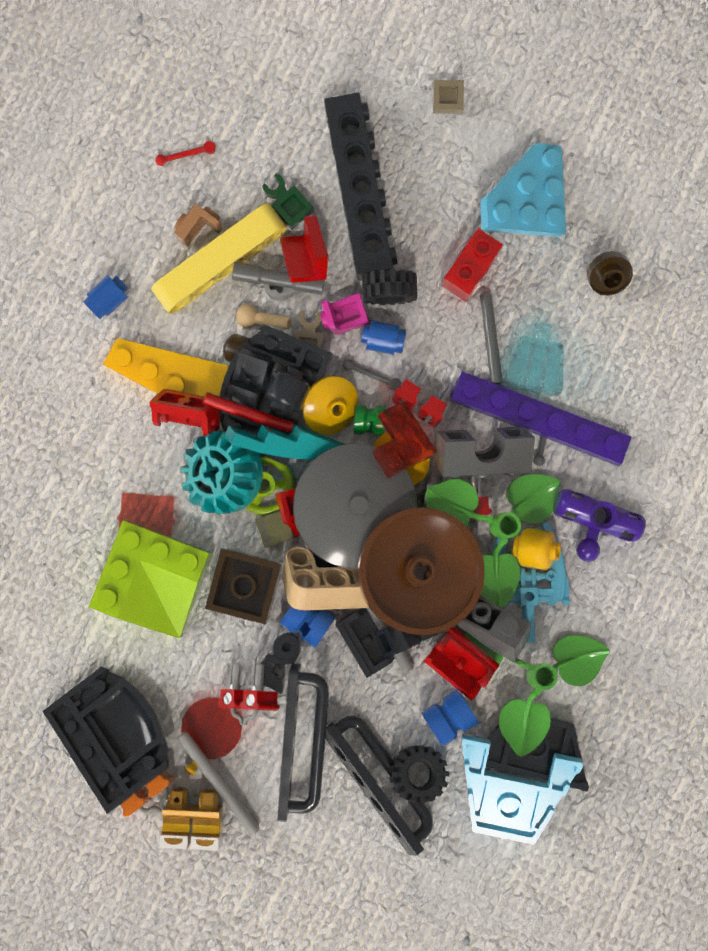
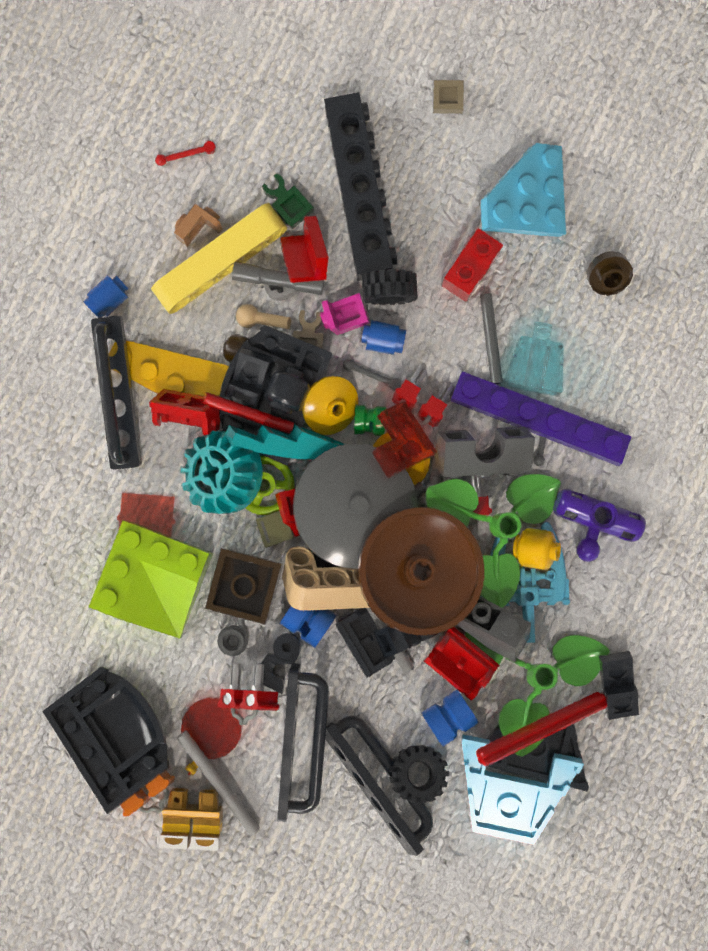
none -> black piece [91,316,142,470]
none -> dark grey plate [217,625,248,656]
none -> red axle [476,692,607,766]
none -> black slope [599,651,639,720]

